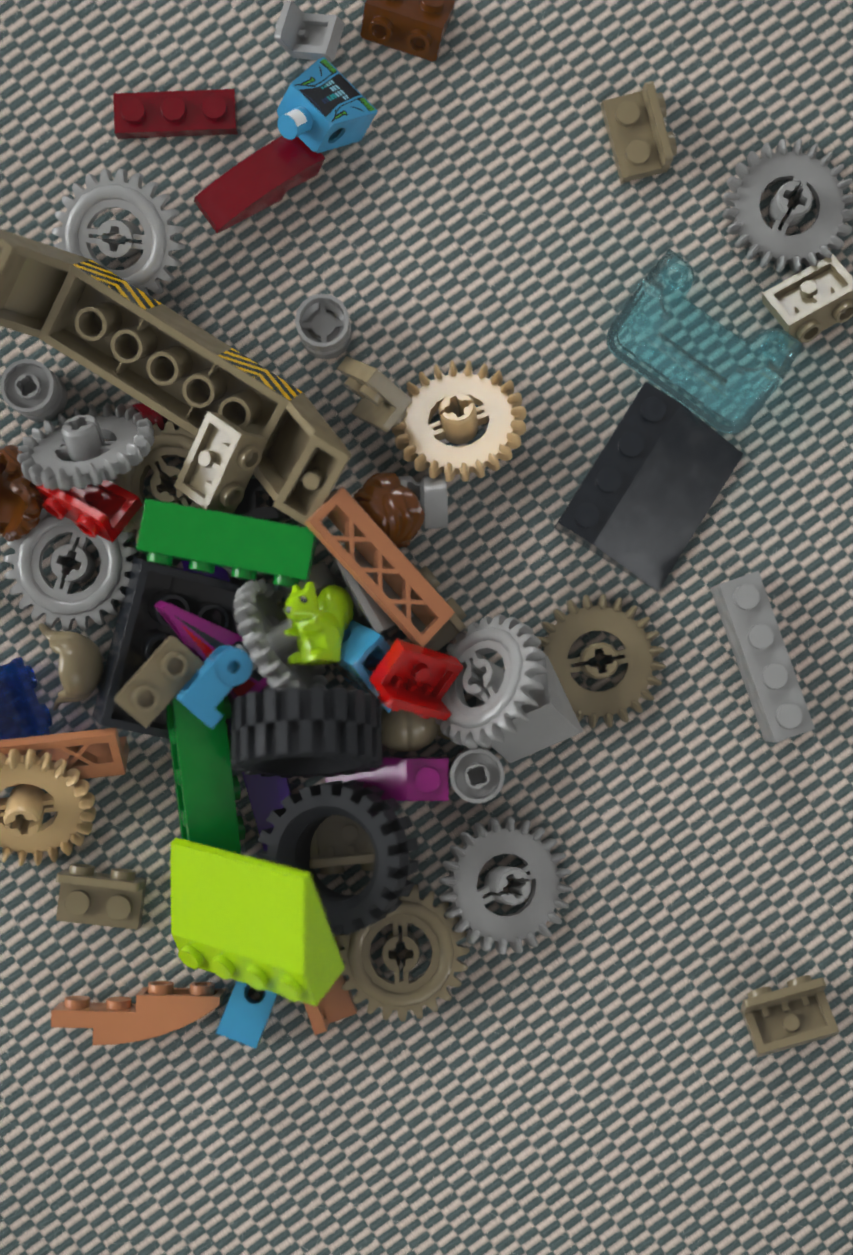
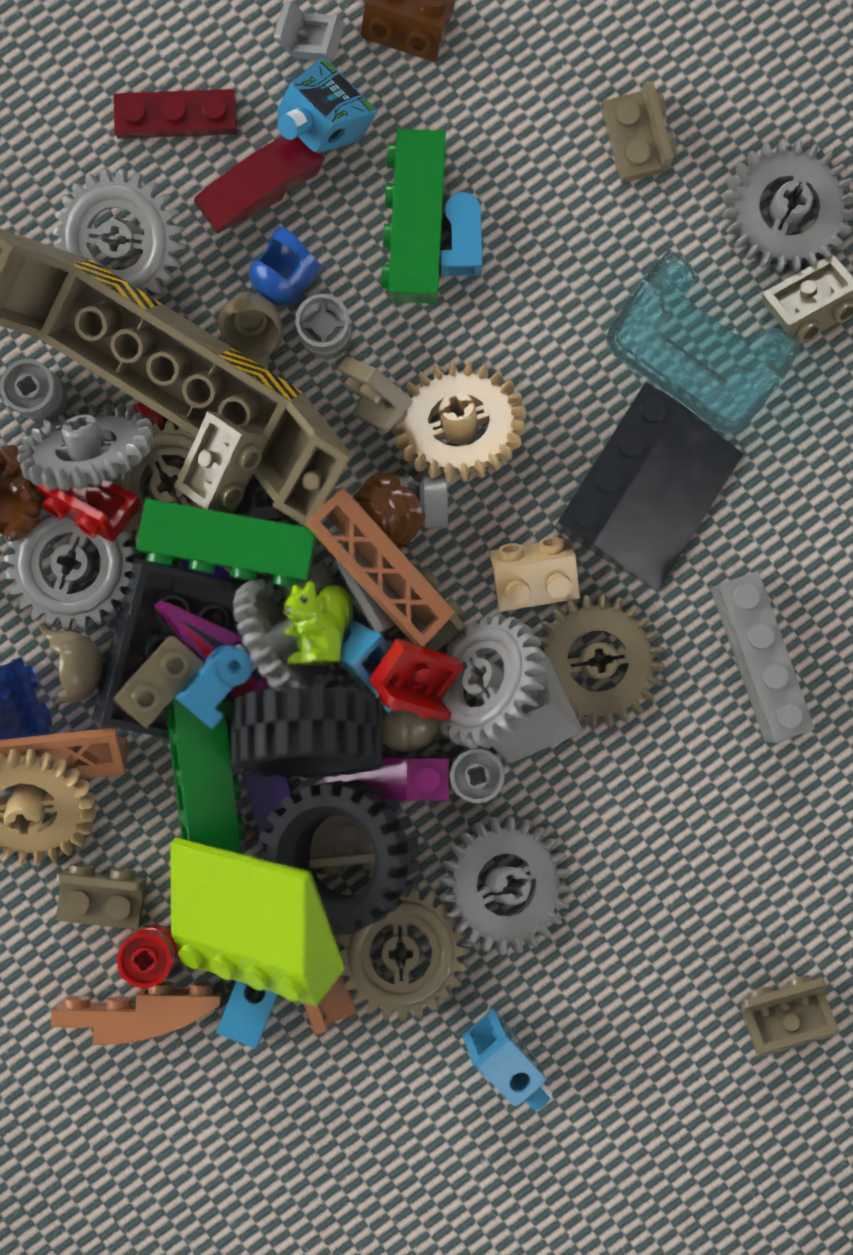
none -> red wheel [117,924,179,988]
none -> dark tan hair [218,292,283,370]
none -> blue helmet [249,227,322,306]
none -> green brick [381,129,446,304]
none -> dark azure leg [440,192,482,276]
none -> dark azure torso [462,1008,552,1110]
none -> tan bracket [489,537,580,612]

